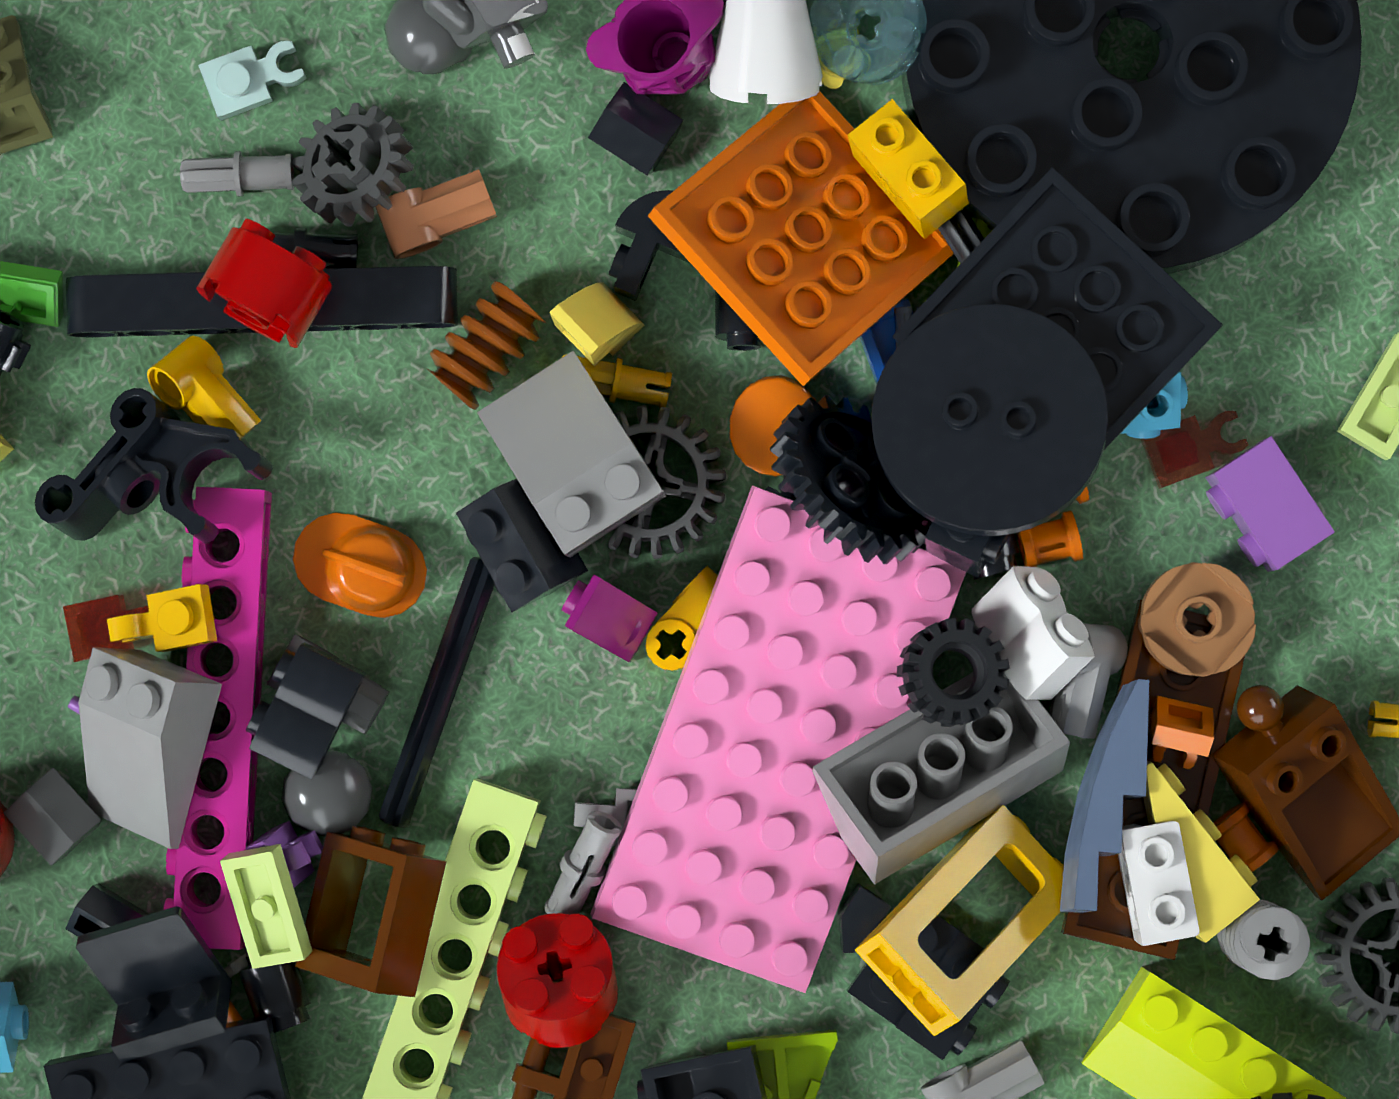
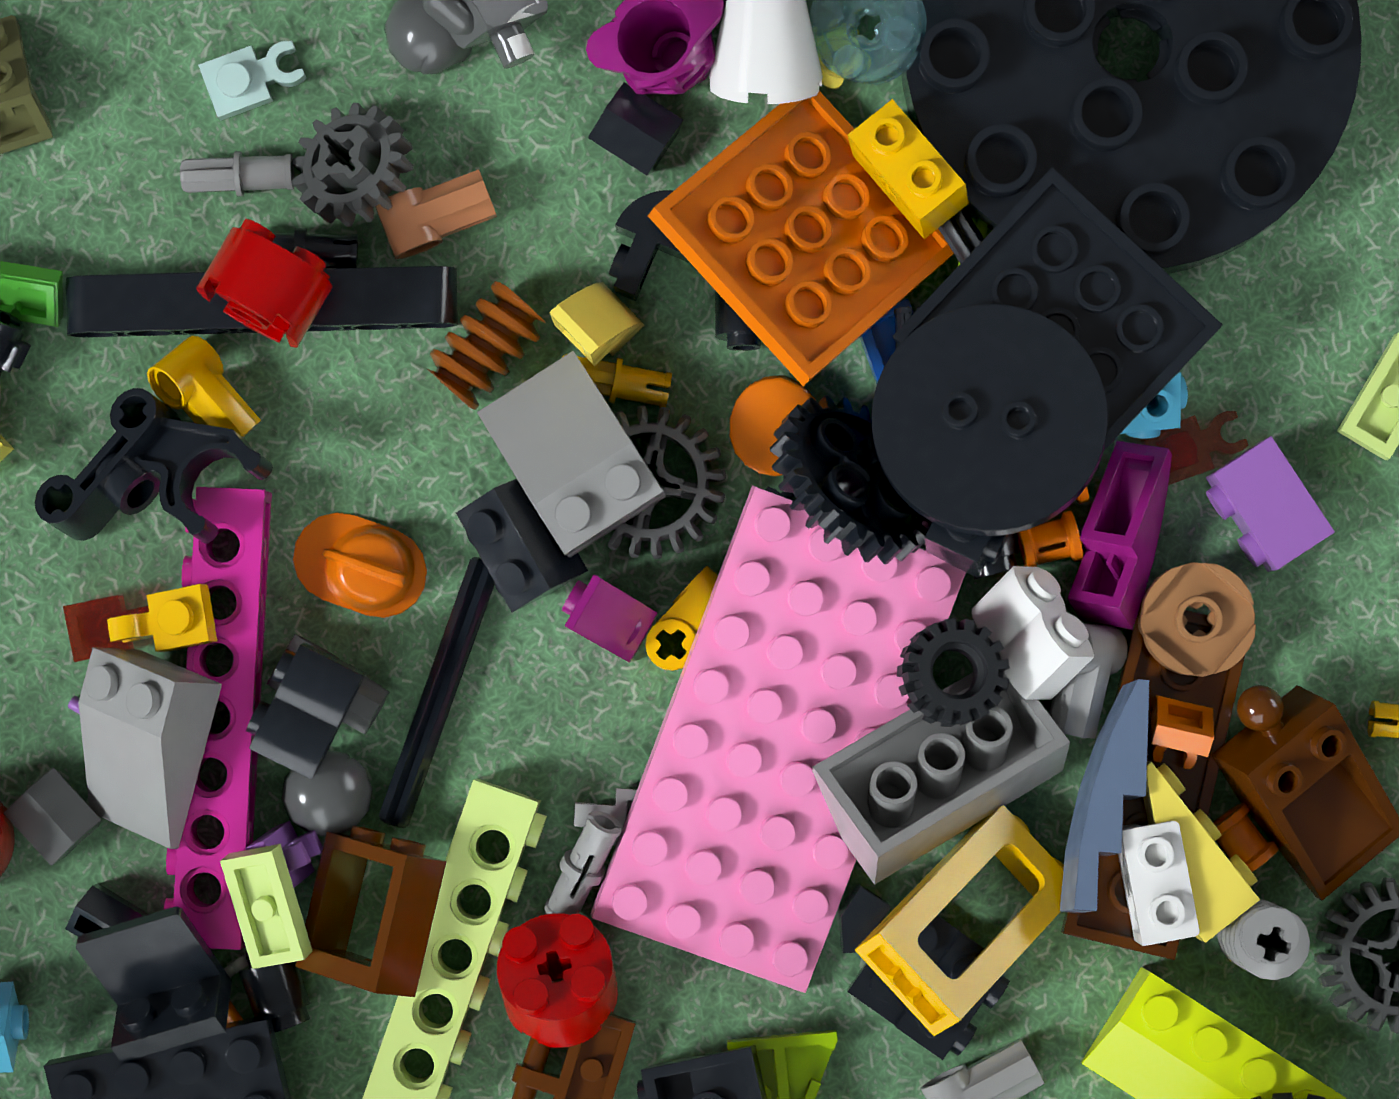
none -> magenta slope [1067,441,1172,630]

